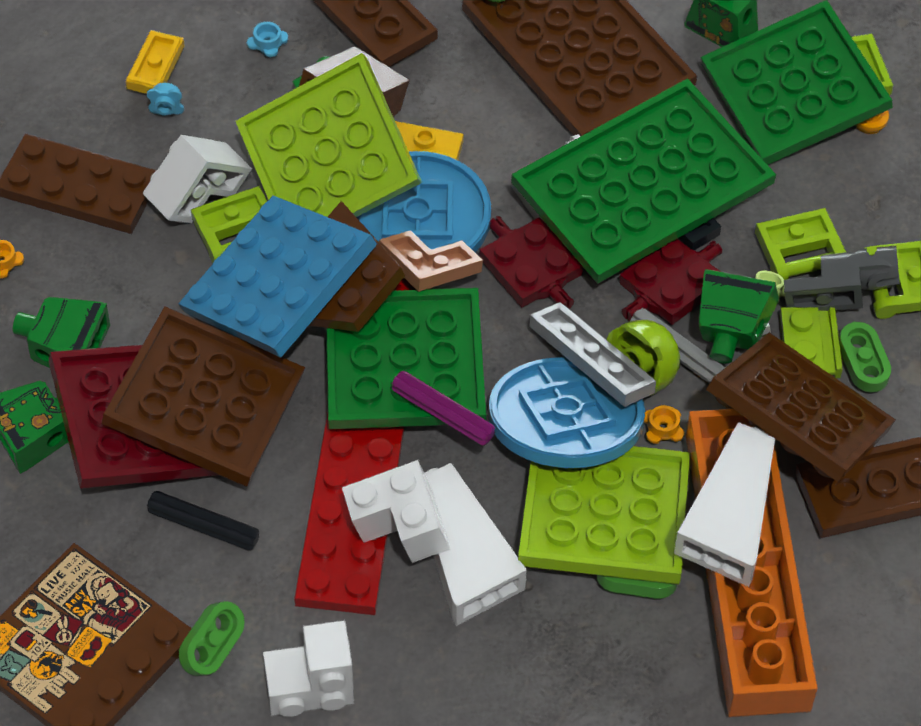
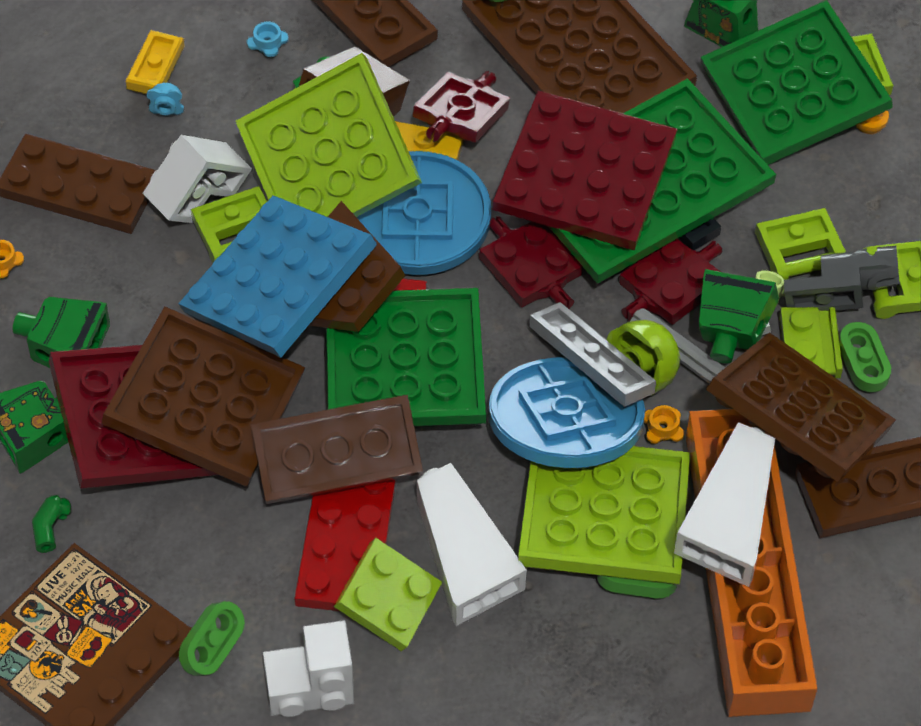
black axle [147,491,260,550] -> none
white brick [342,460,450,563] -> none
nougat plate [379,230,483,292] -> none
magenta axle [392,371,495,445] -> none
none -> green arm [32,495,71,553]
none -> reddish brown plate [251,394,423,504]
none -> lime plate [334,538,442,651]
none -> dark red plate [412,71,510,143]
none -> dark red plate [492,90,677,250]

